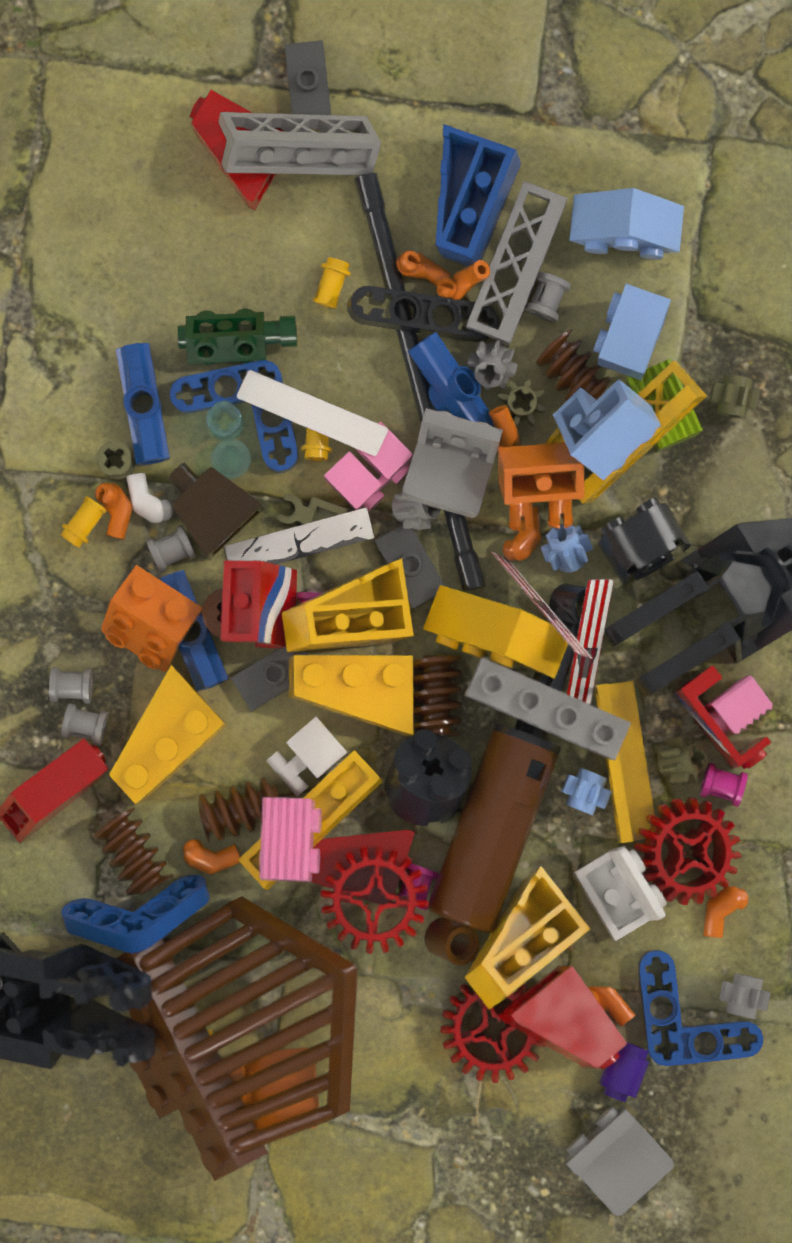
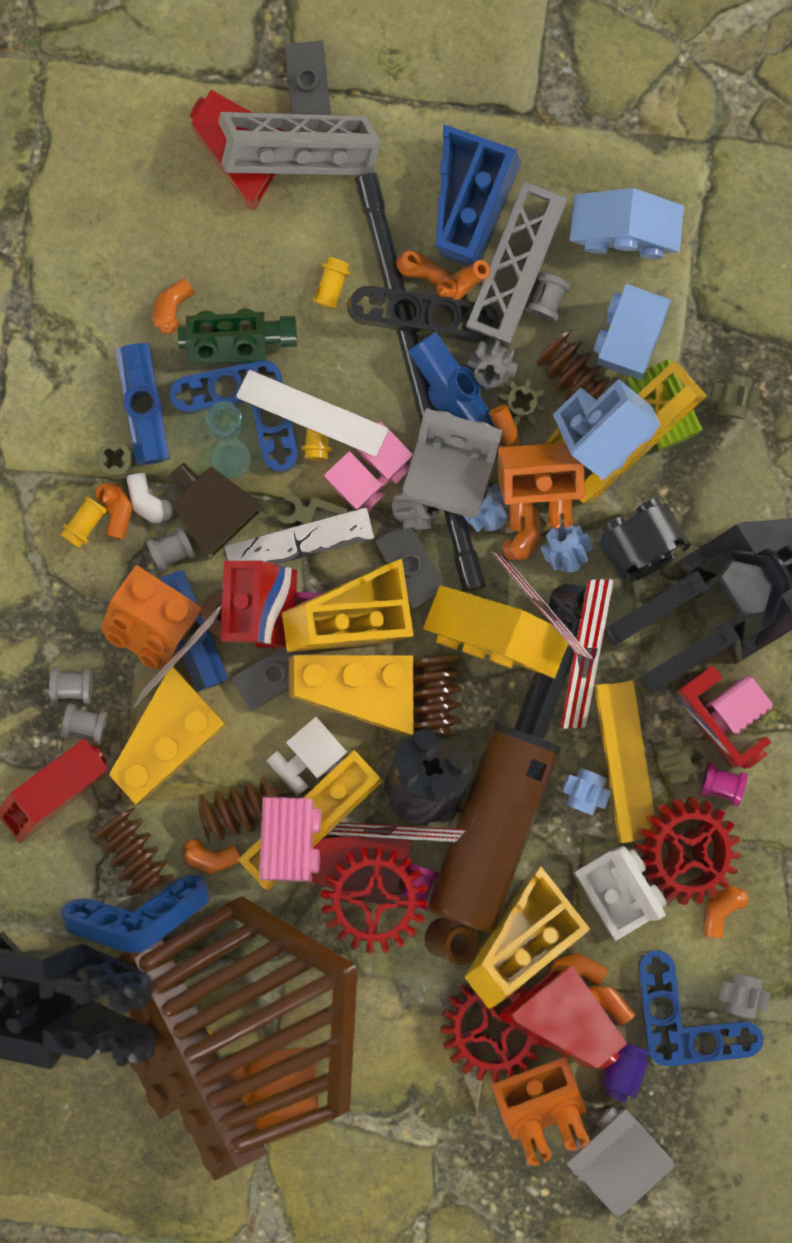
light grey brick [464,657,631,760] -> none
none -> white sticker [133,604,222,708]
none -> orange arm [152,278,195,335]
none -> sticker [328,822,466,842]
none -> light blue gear [464,483,509,532]
none -> orange brick [491,1056,590,1165]
none -> orange arm [547,953,608,986]

